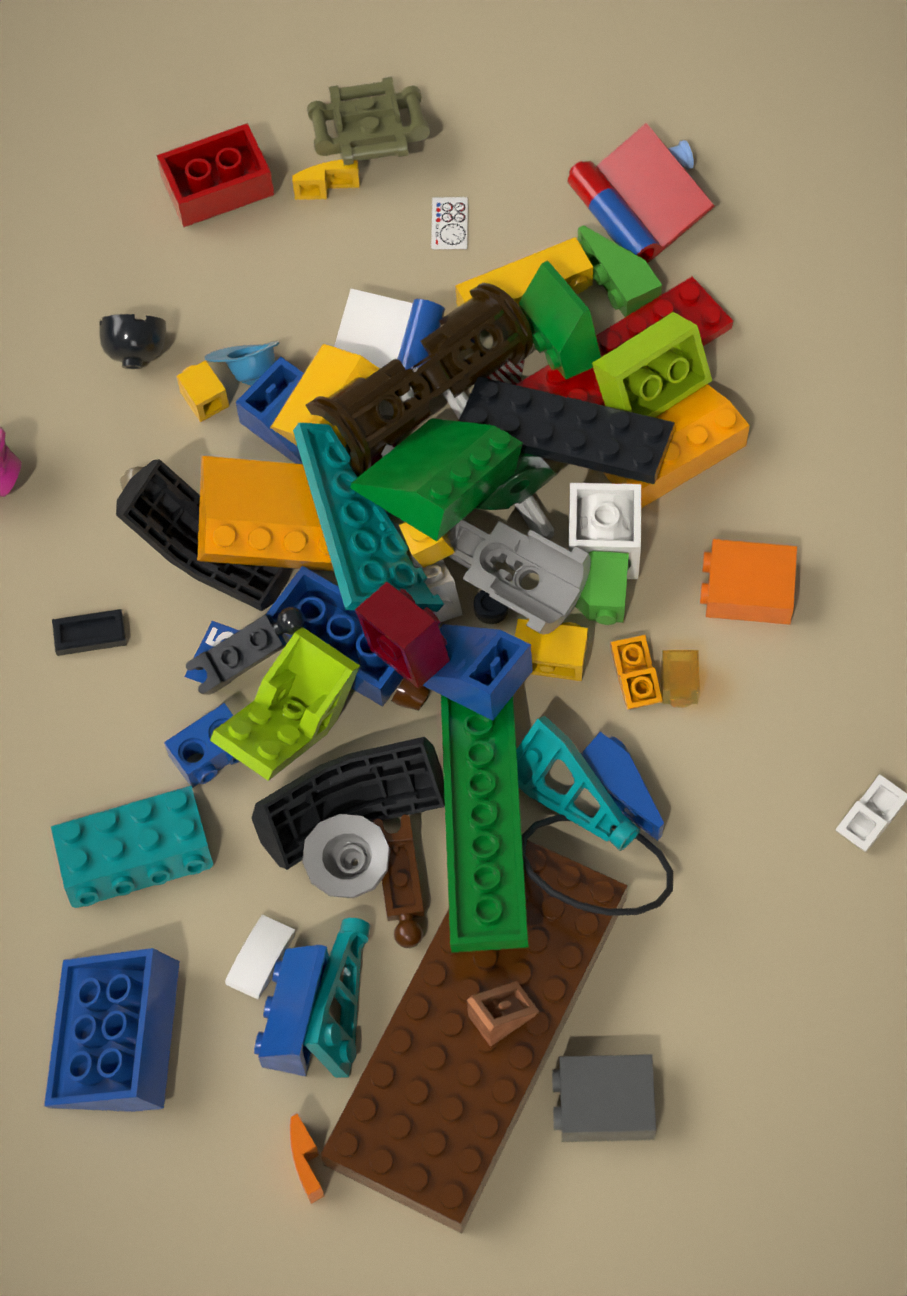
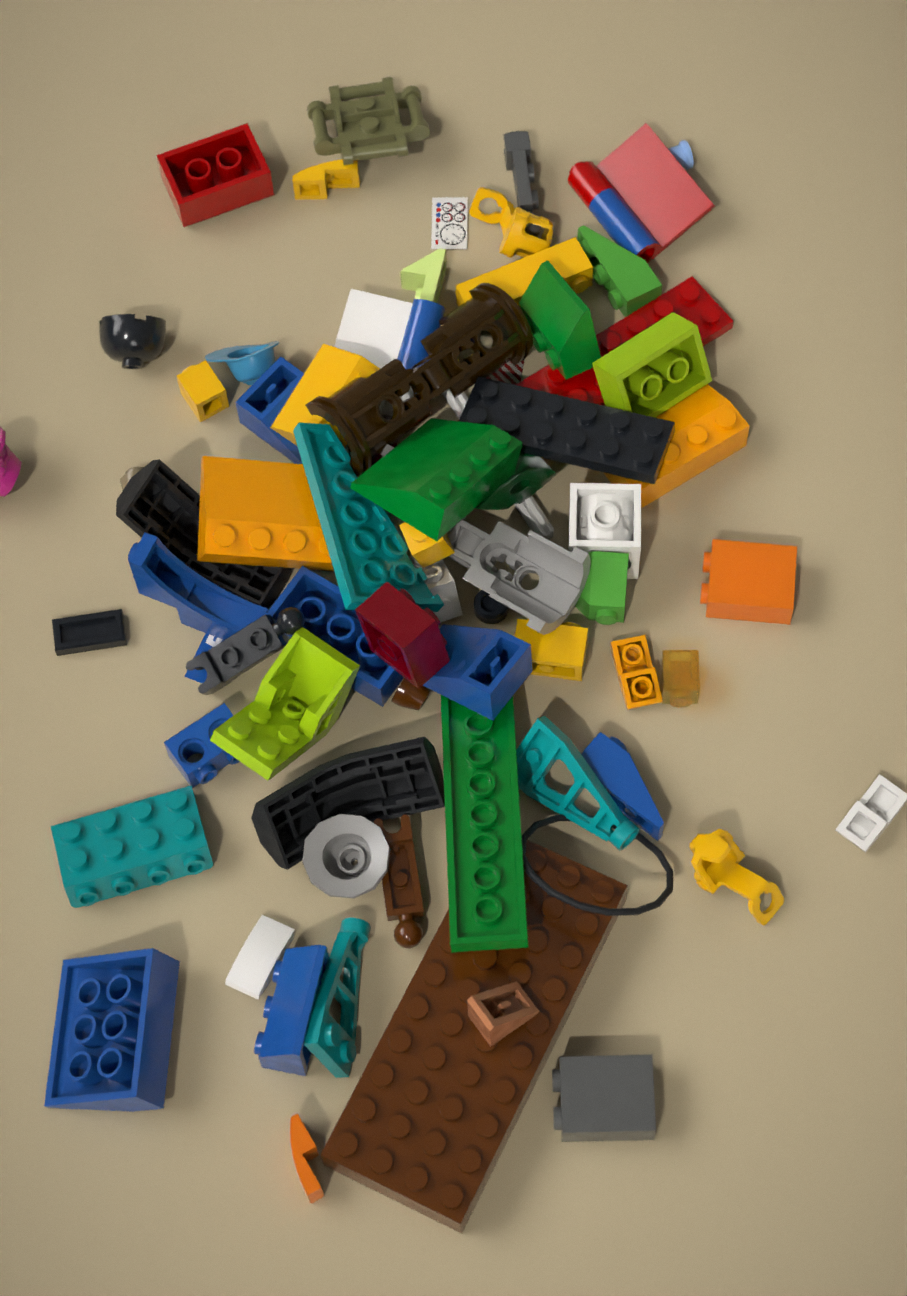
none -> blue arch [128,532,269,640]
none -> yellowish green slope [400,248,447,303]
none -> yellow piece [469,187,553,258]
none -> dark grey plate [503,131,541,237]
none -> yellow piece [689,828,784,926]

